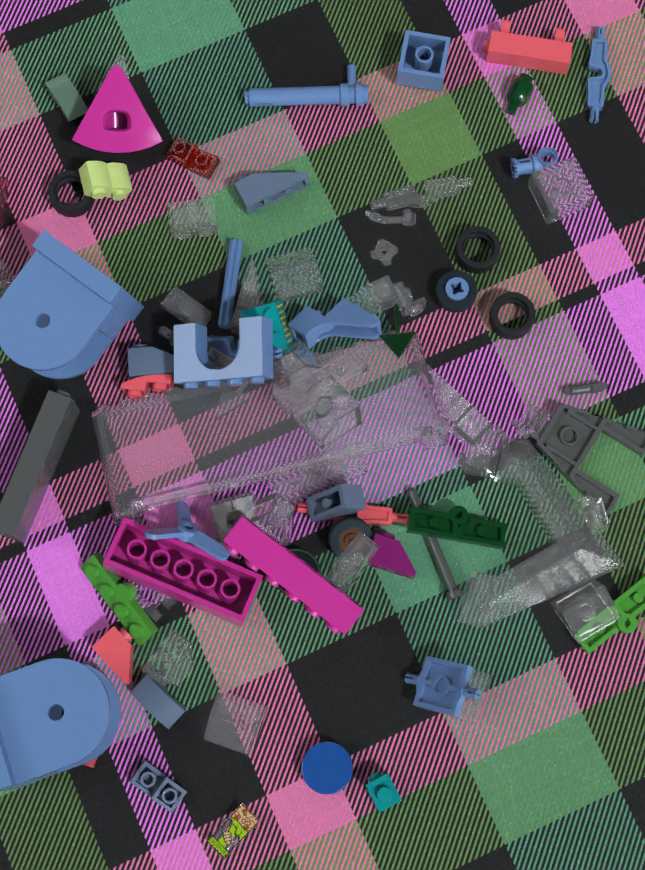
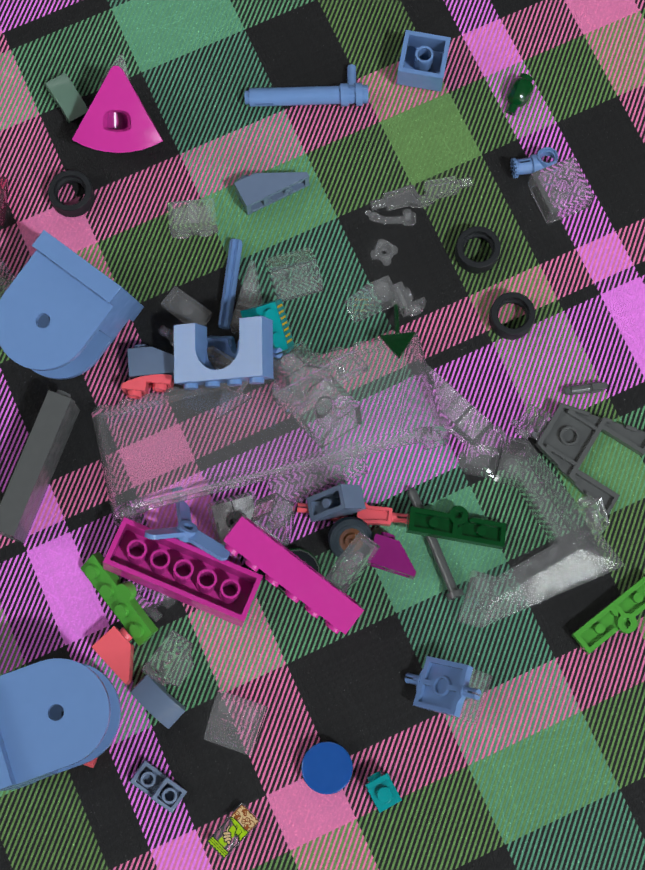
yellowish green brick [78,161,133,201] -> none
clear red slope [166,137,220,180] -> none
medium blue arch [288,298,382,350] -> none
black wheel [435,270,478,313] -> none
coral brick [483,20,573,74] -> none
clear slope [551,578,621,643] -> none
medium blue piece [586,26,611,123] -> none

